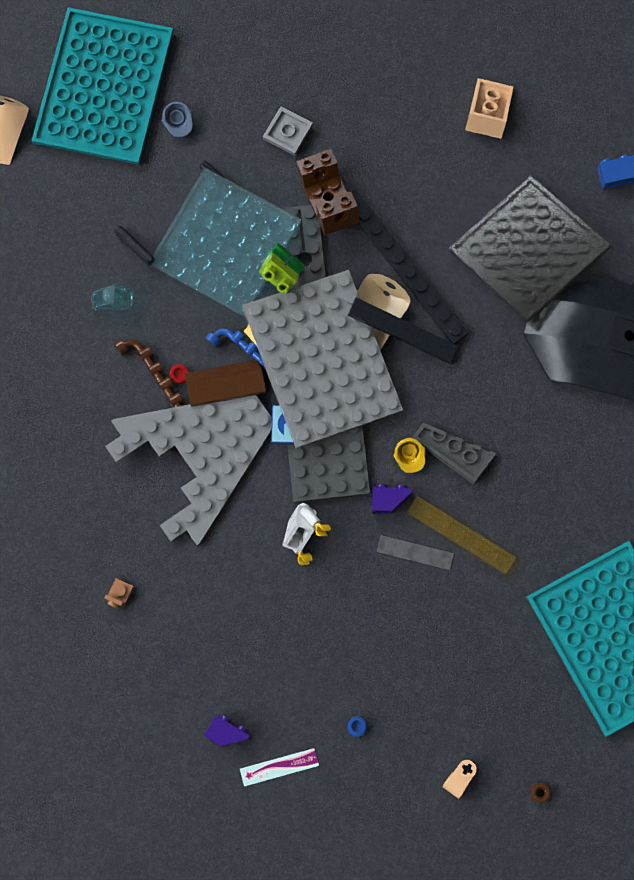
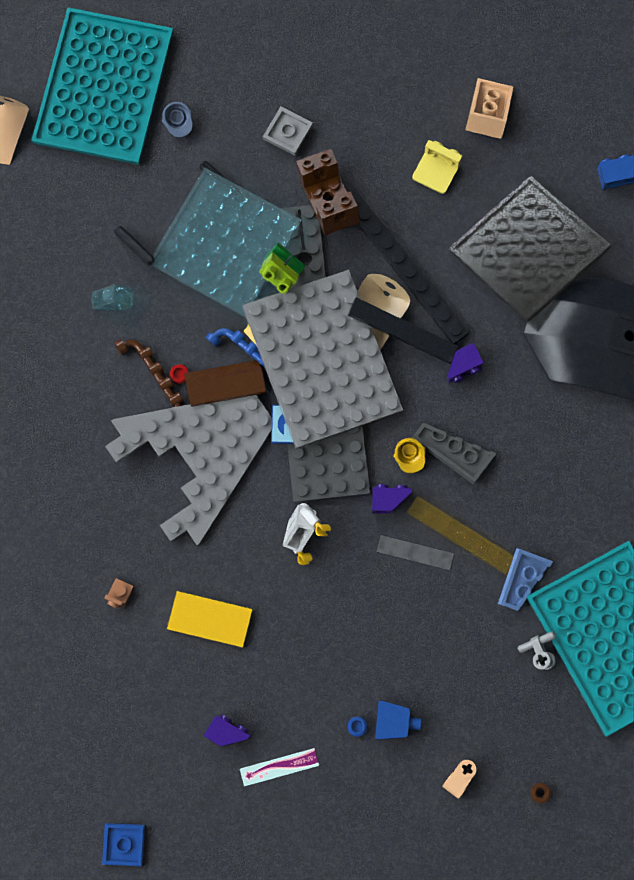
none -> blue tile [102,823,145,866]
none -> yellow tile [167,591,253,648]
none -> blue torso [375,701,421,740]
none -> light yellow bracket [412,140,462,194]
none -> dark purple slope [447,343,484,383]
none -> medium blue wing [498,548,553,611]
none -> light grey piece [518,631,556,670]

